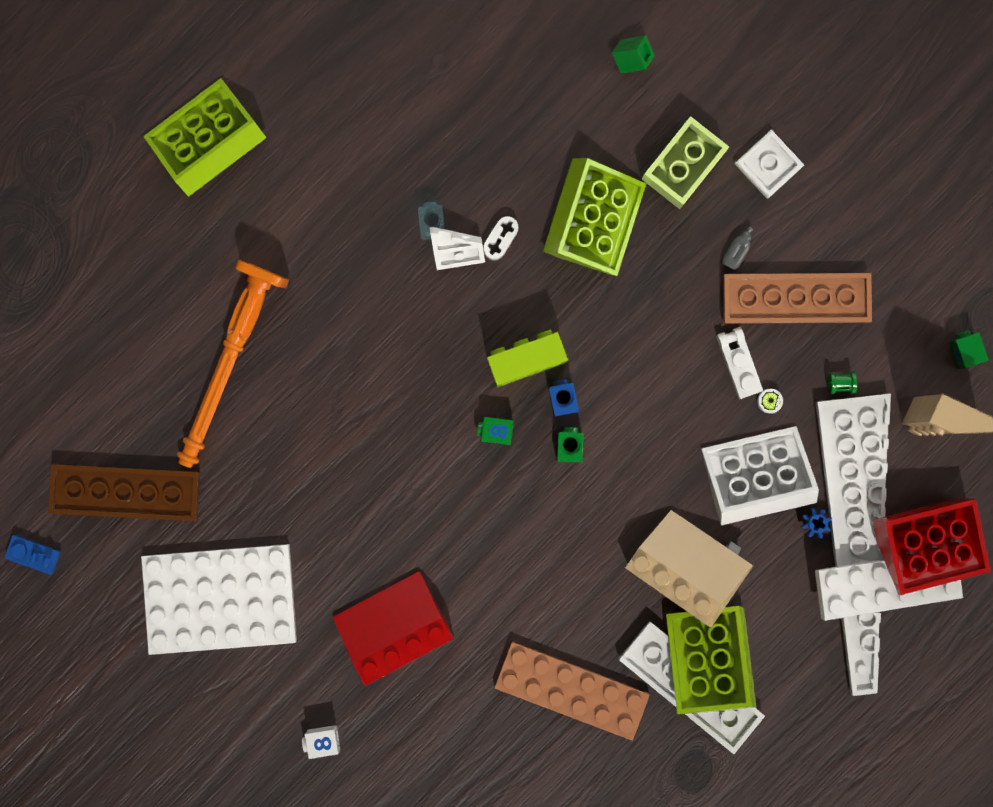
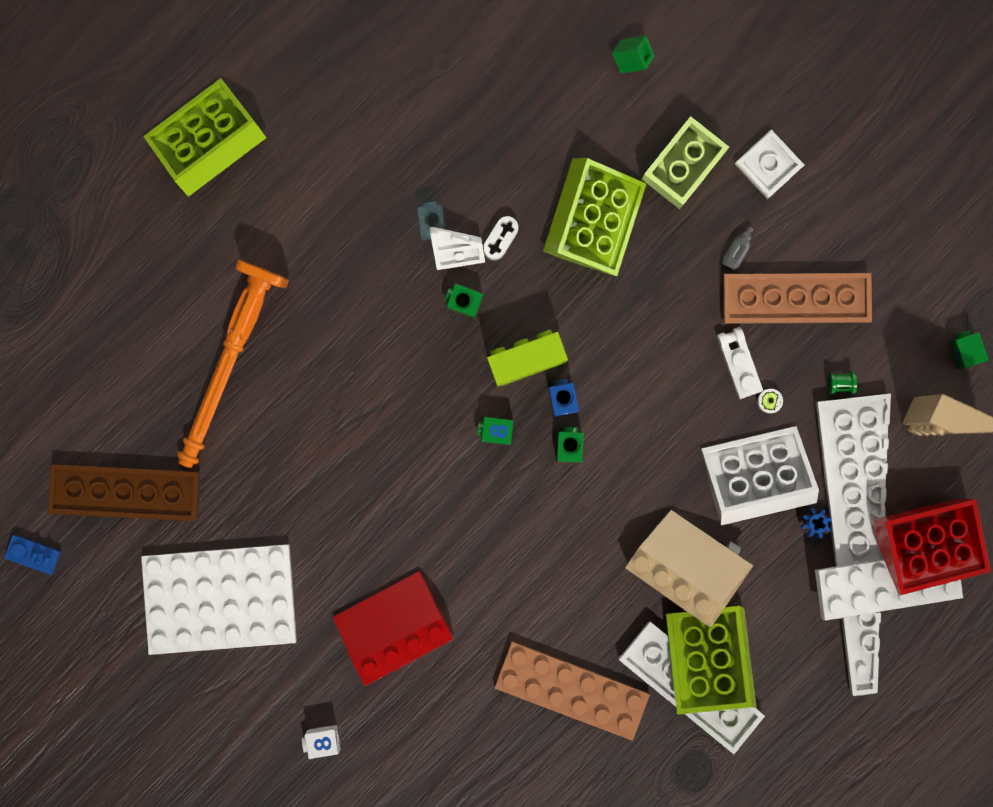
none -> green brick [444,284,483,319]

